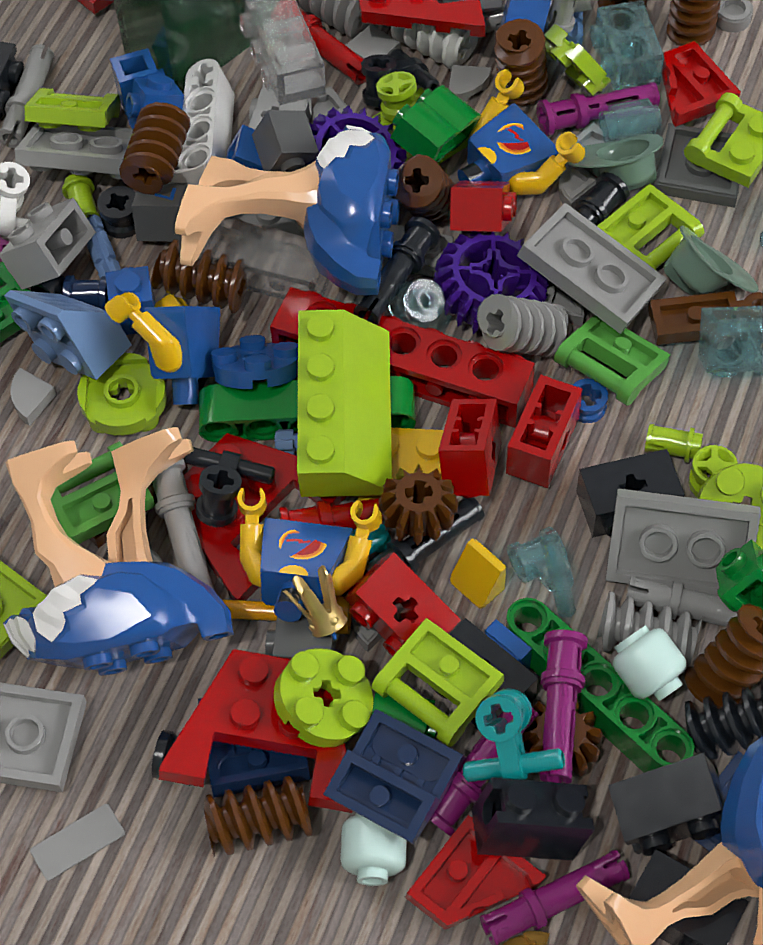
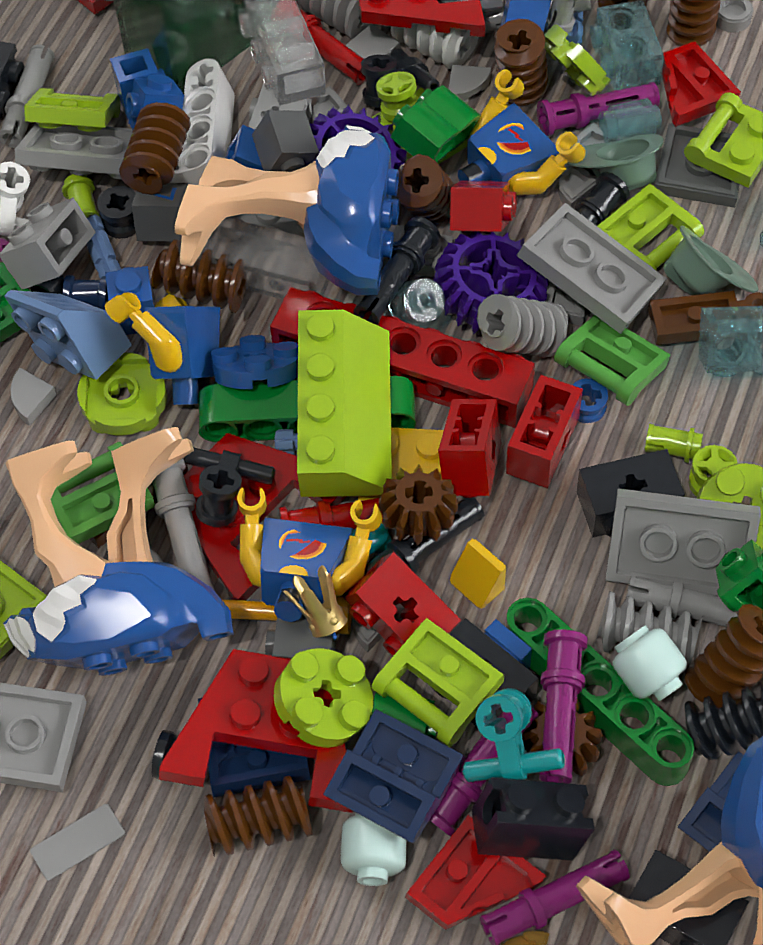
clear light blue piece [507,526,576,618] -> none
black brick [608,753,725,856] -> none

